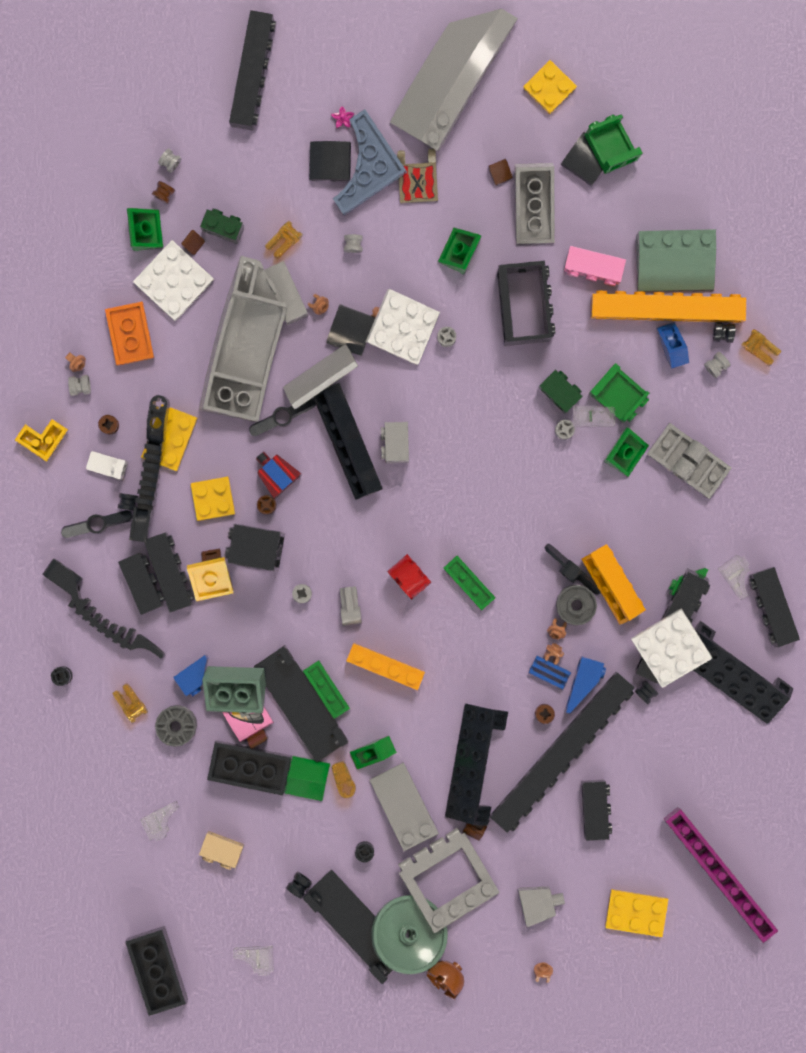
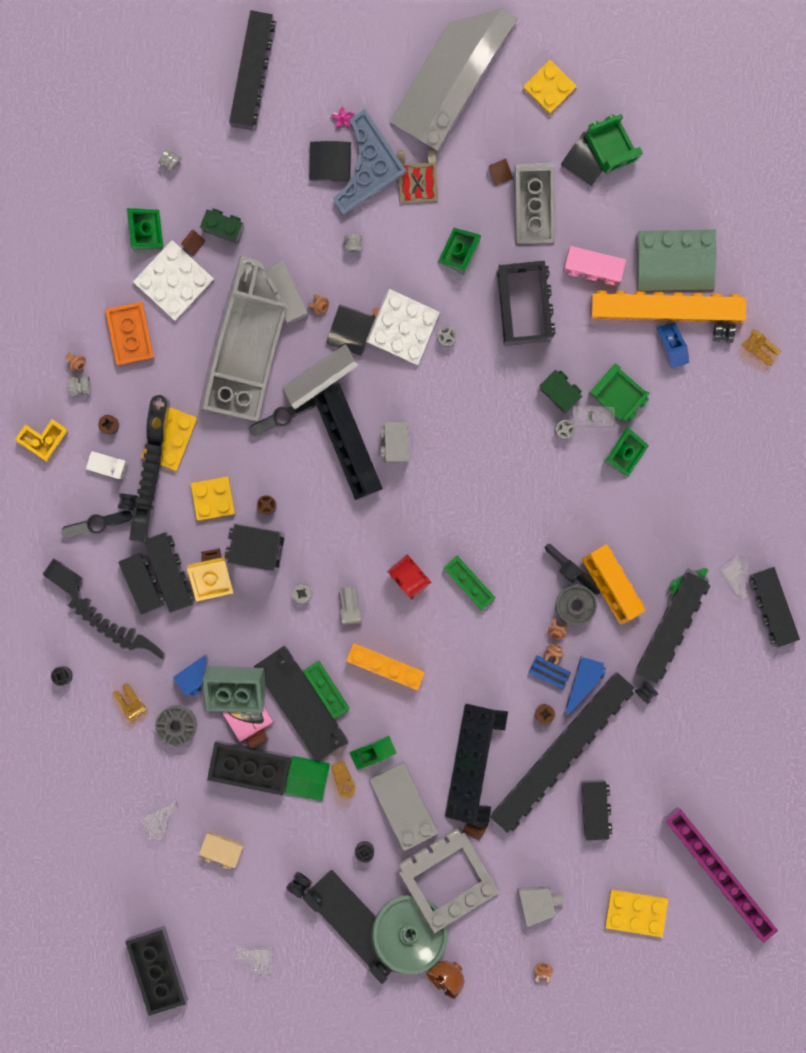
reddish brown wheel [152,181,175,204] -> none
torso [256,452,302,499] -> none
clear yellow piece [265,221,303,259] -> none
white plate [631,608,712,688] -> none
light grey plate [647,423,732,499] -> none
black bracket [693,621,794,724] -> none
light grey wheel [704,352,731,378] -> none

